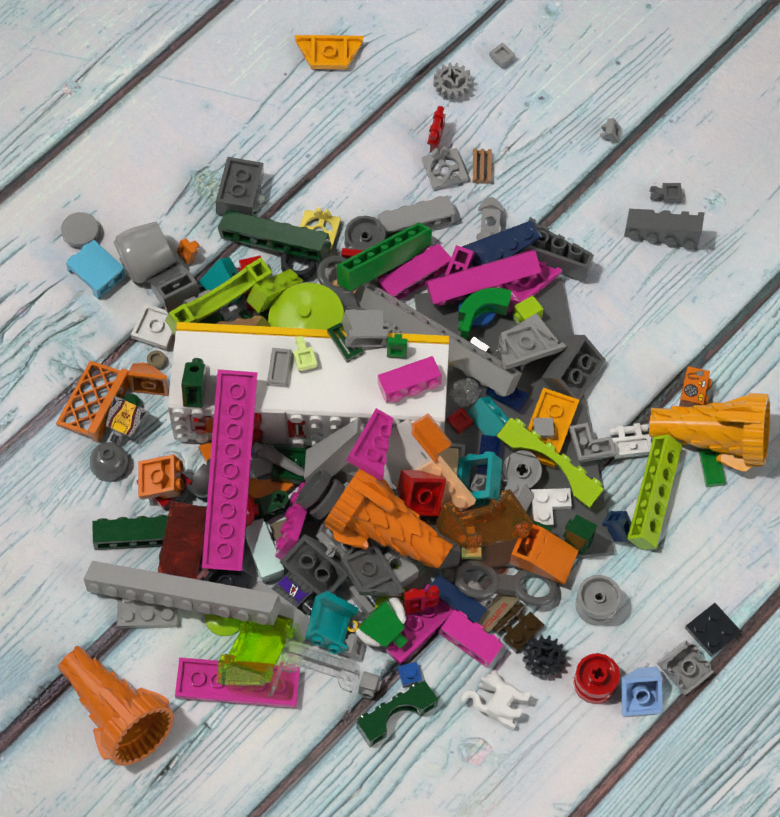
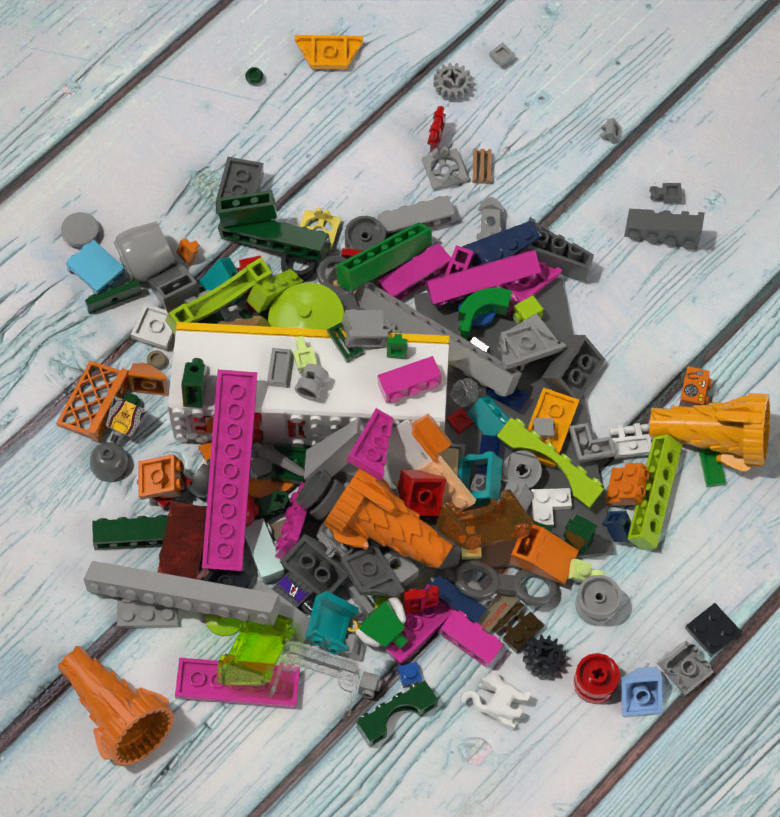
none -> dark green tile [85,280,141,314]
none -> dark green brick [217,190,277,227]
none -> dark green plate [245,67,263,85]
none -> light grey wheel [295,363,329,401]
none -> yellowish green plate [568,559,605,583]
none -> orange plate [605,463,649,506]

